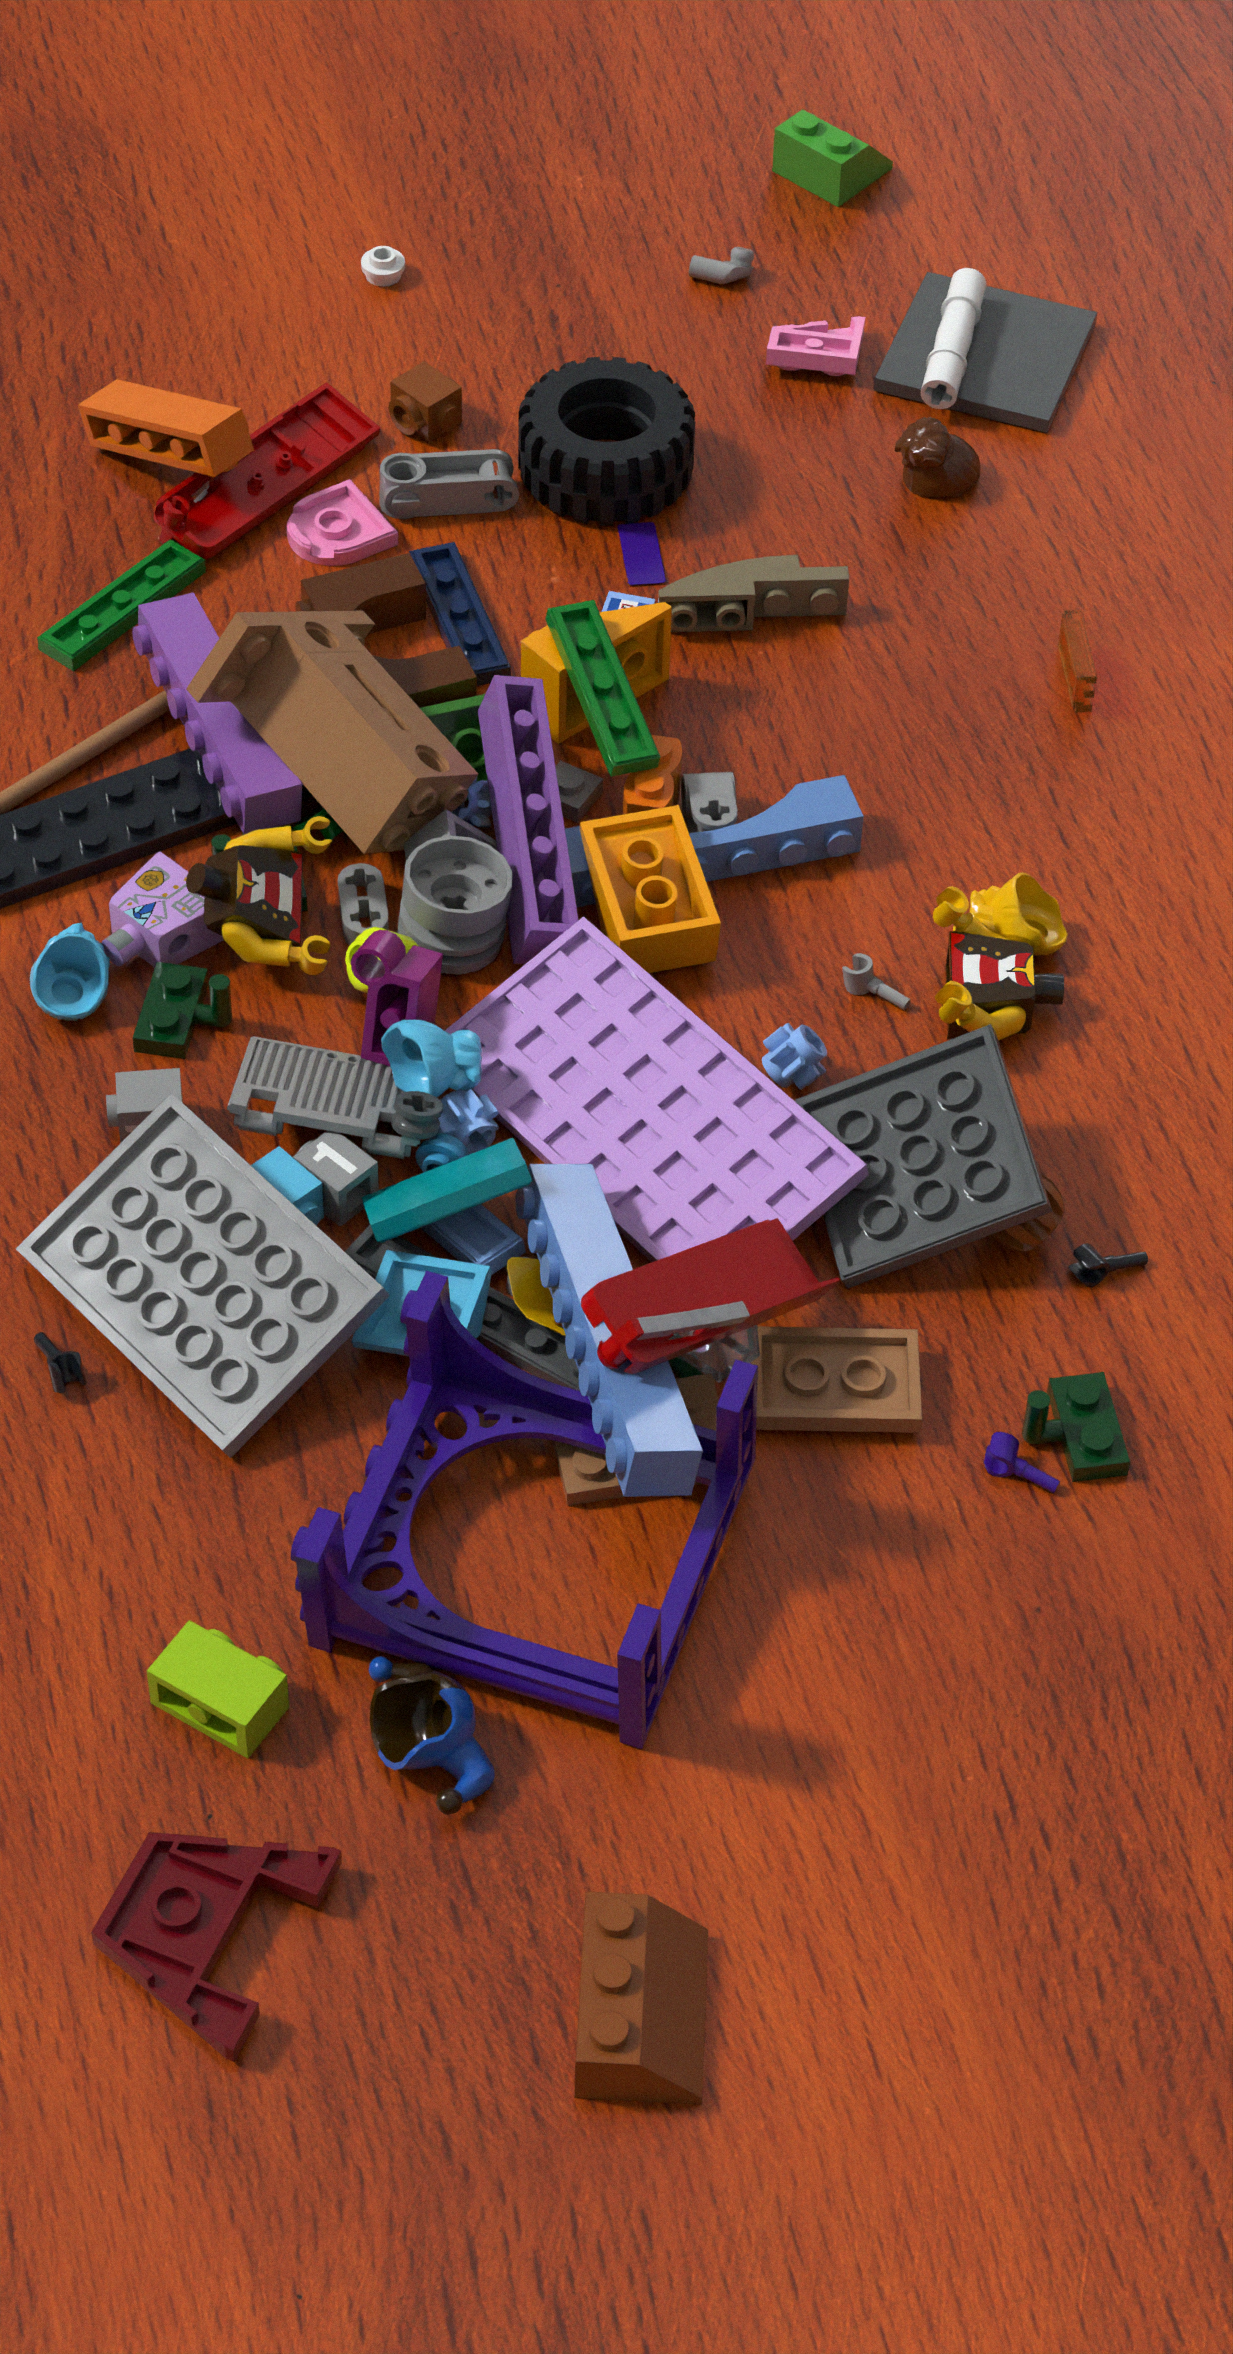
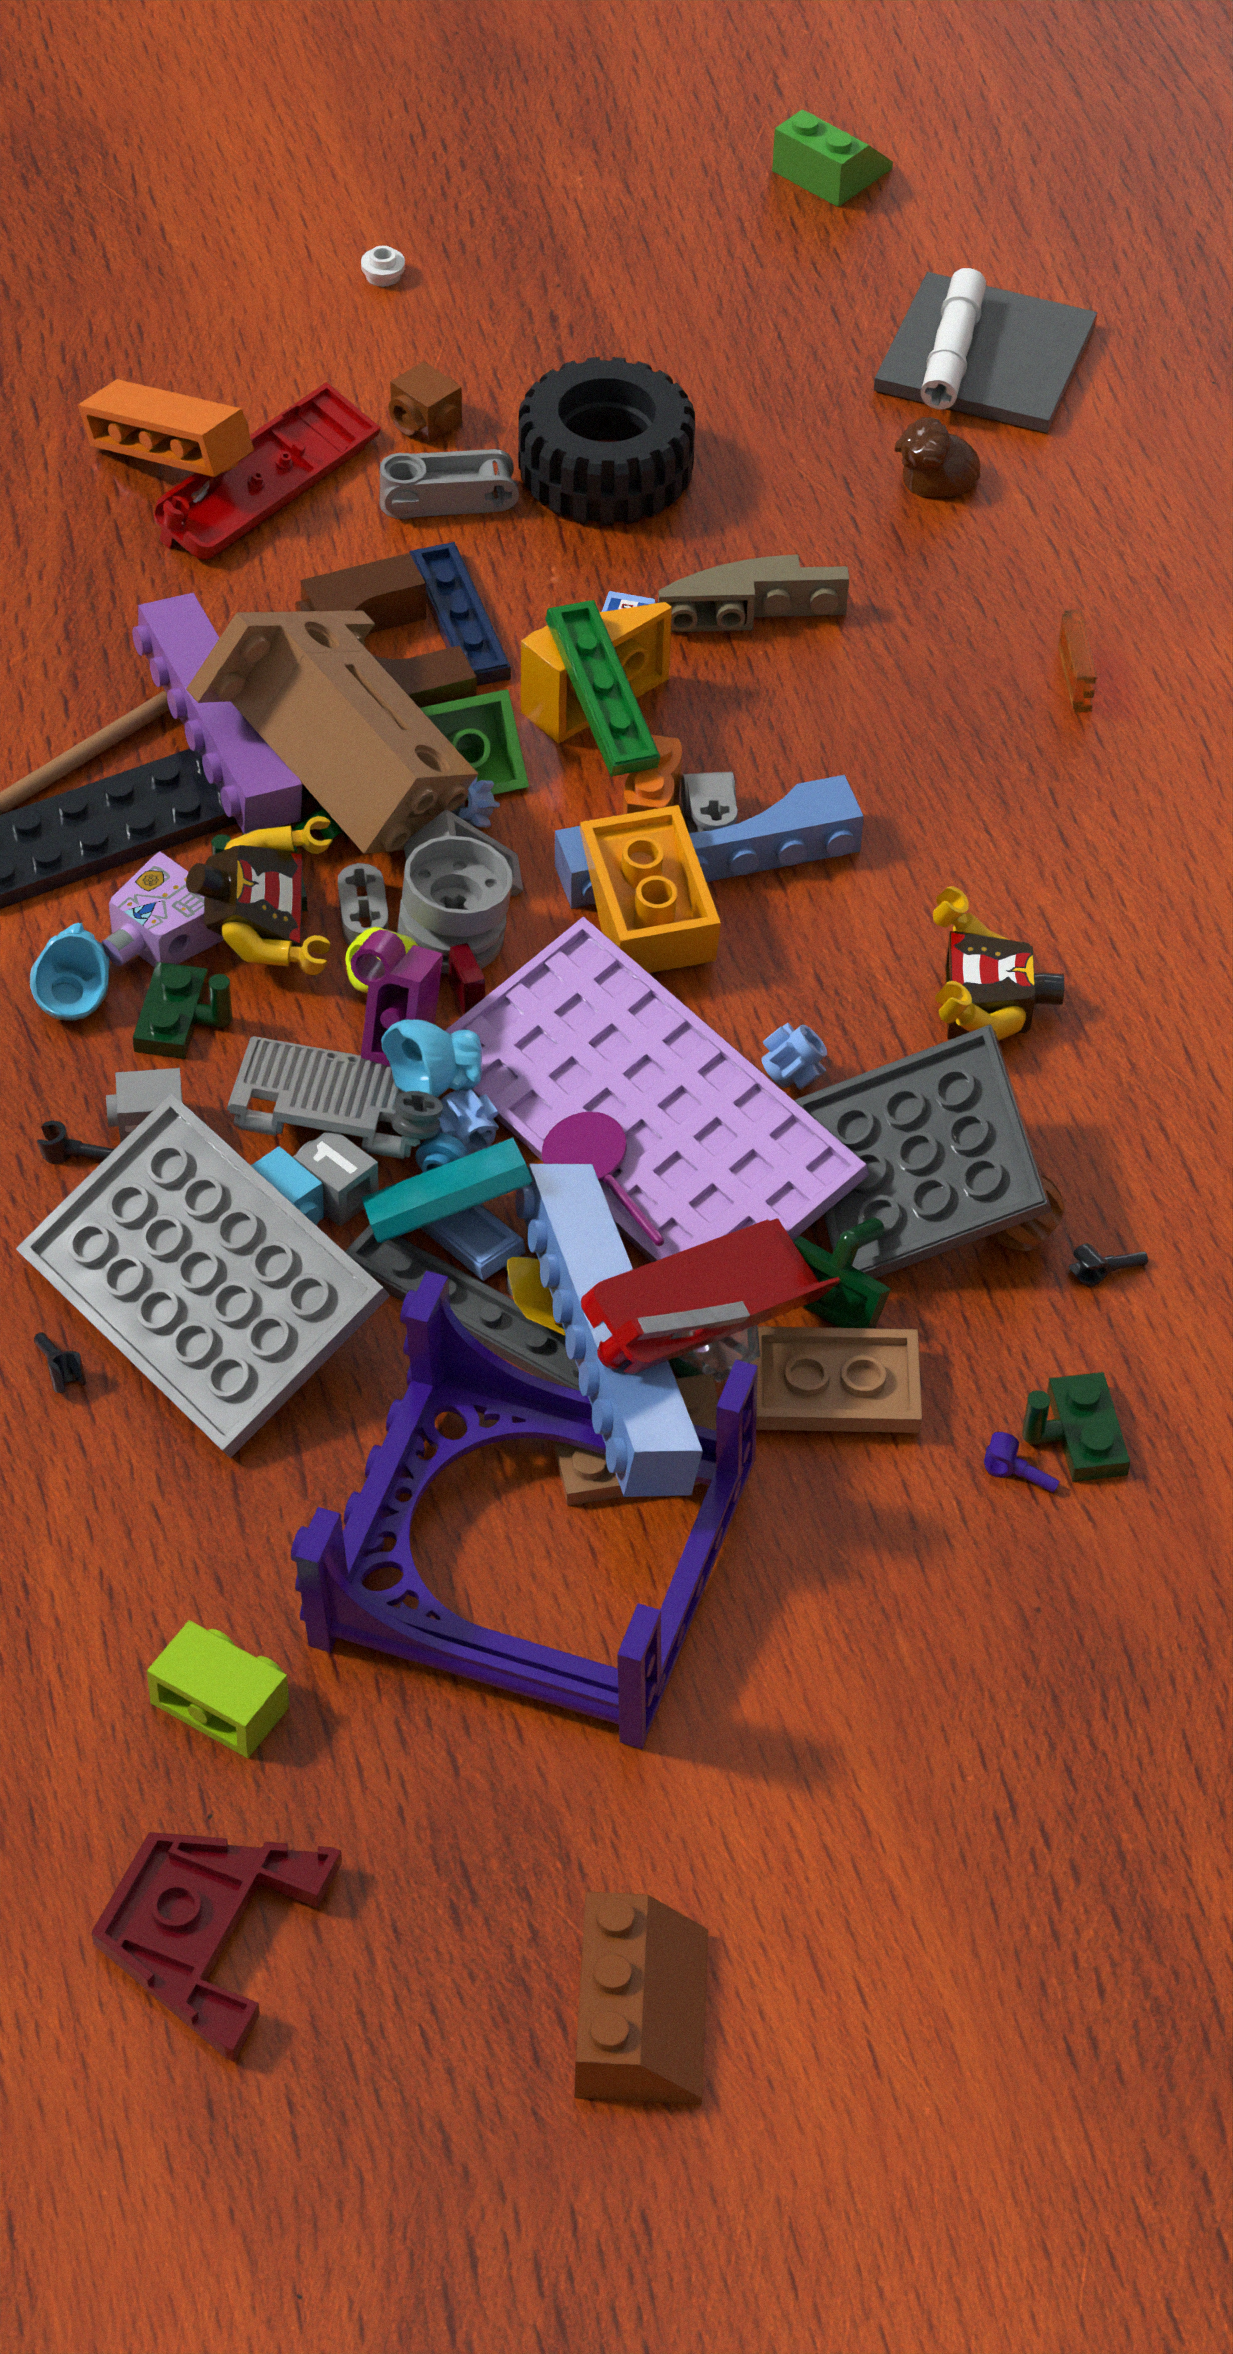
green tile [37,539,206,672] -> none
bright pink tile [287,479,398,566] -> none
medium azure slope [351,1250,492,1356] -> none
piece [369,1656,495,1815] -> none
medium lavender brick [478,675,578,964] -> none
light grey plate [556,761,603,823] -> none
dark purple sticker [618,522,666,585] -> none
light grey arm [689,247,755,284] -> none
bright pink wing [766,316,865,376] -> none
light grey hand [842,953,911,1010] -> none
yellow hair [969,873,1068,955] -> none
none -> black hand [37,1121,114,1164]
none -> dark red tile [449,943,485,1014]
none -> magenta piece [542,1112,665,1246]
none -> dark green plate [792,1218,891,1329]

